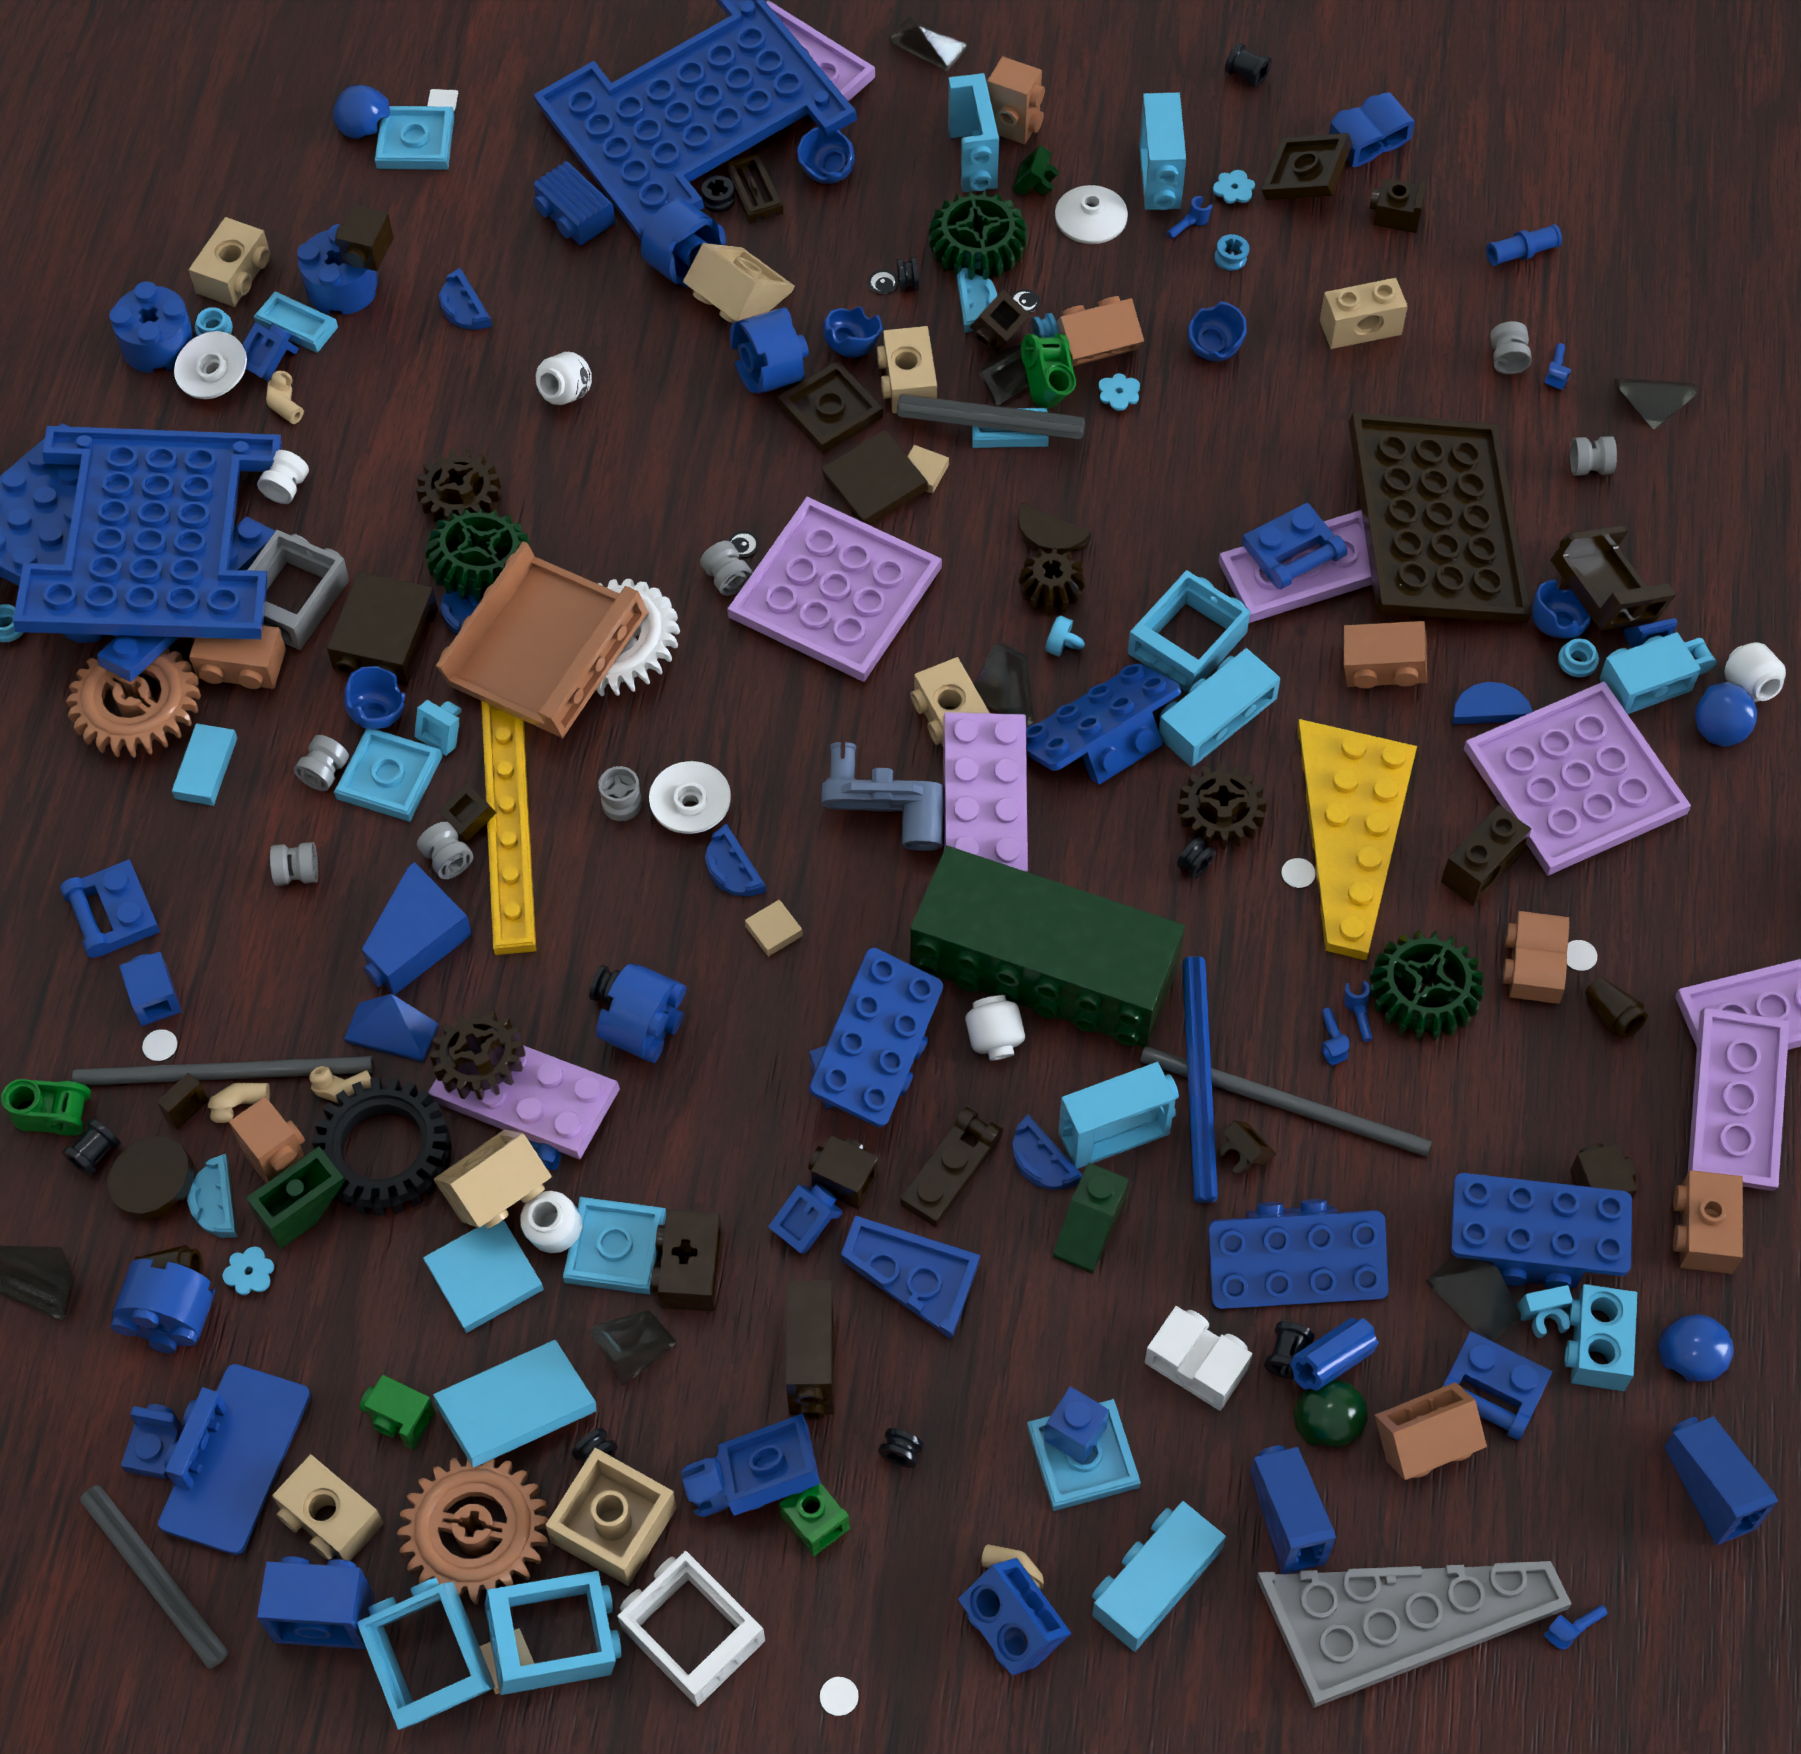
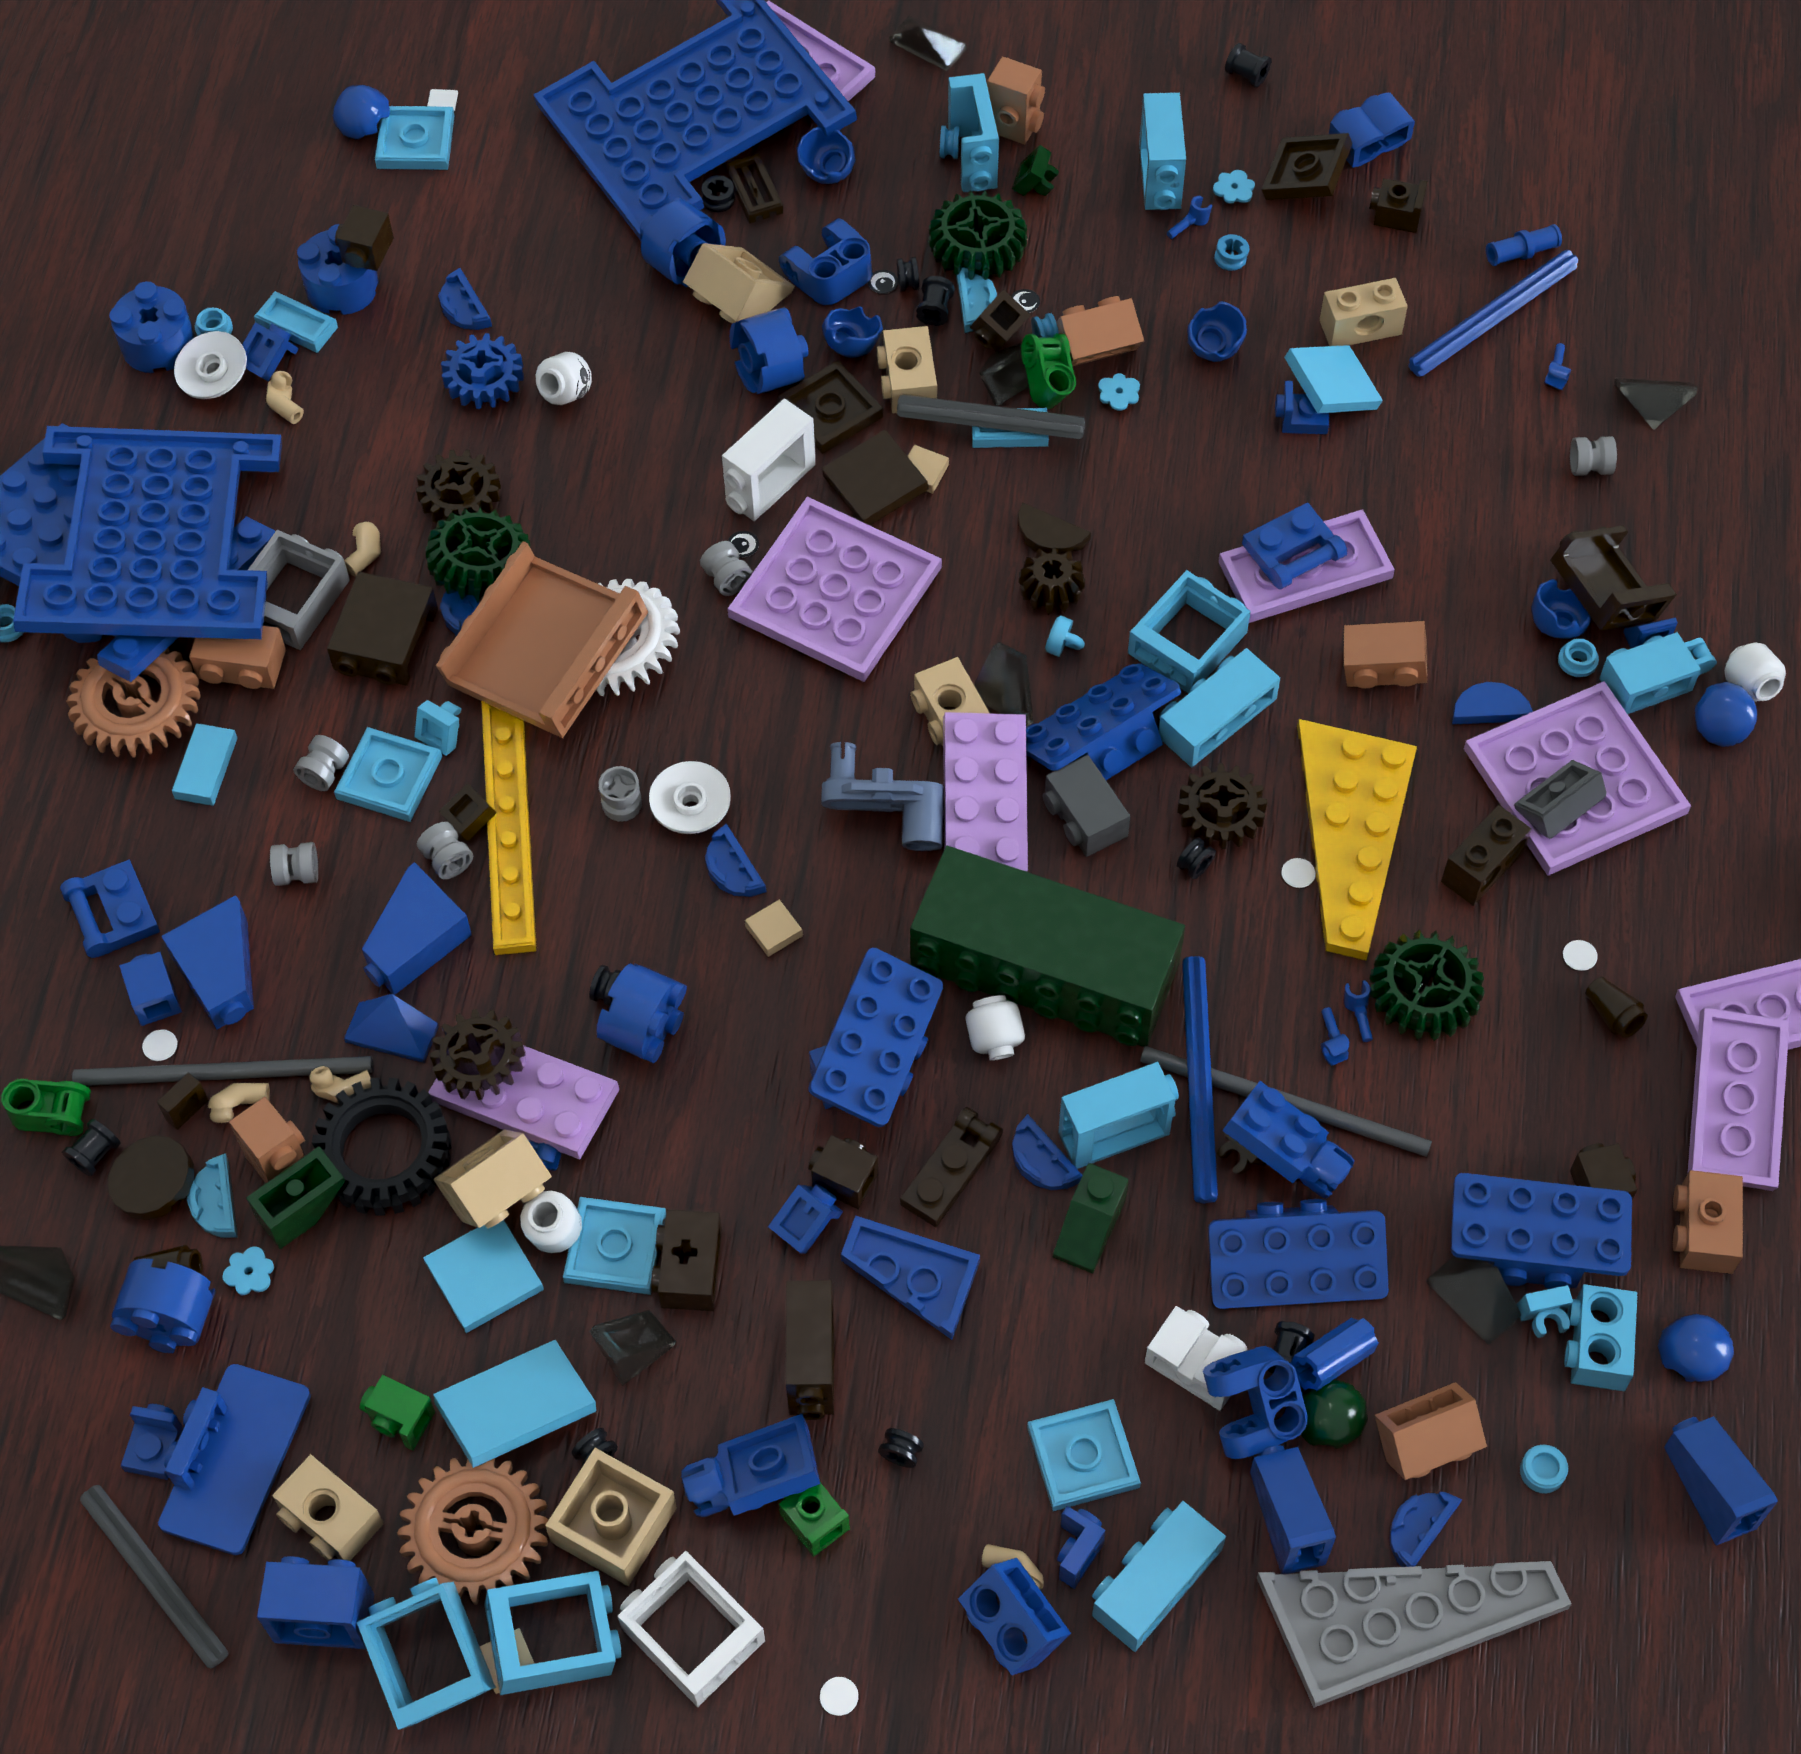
tan brick [188,217,271,307] -> none
white wheel [257,450,309,504] -> none
blue hair [343,666,405,730] -> none
blue brick [533,161,615,246] -> none
blue brick [1044,1386,1109,1464] -> none
white dish [1055,185,1128,244] -> none
dark brown plate [1348,412,1532,623] -> none
blue plate [1443,1330,1553,1441] -> none
light grey wheel [1490,321,1532,374] -> none
nougat brick [1502,911,1569,1004] -> none
blue hand [1544,1605,1608,1650] -> none
none -> blue slope [161,895,254,1030]
none -> tan arm [344,521,381,577]
none -> blue gear [441,333,524,409]
none -> white window [722,398,816,522]
none -> blue piece [779,218,873,305]
none -> black bush [916,276,955,326]
none -> dark azure bush [940,125,960,159]
none -> dark grey brick [1042,755,1130,857]
none -> blue bracket [1057,1506,1106,1589]
none -> blue piece [1203,1346,1307,1459]
none -> blue plate [1222,1081,1355,1199]
none -> blue bracket [1275,381,1329,434]
none -> medium azure tile [1284,345,1383,413]
none -> blue tile [1390,1492,1462,1567]
none -> blue axle [1408,250,1579,377]
none -> dark grey slope [1514,760,1607,839]
none -> medium azure tile [1520,1445,1568,1493]

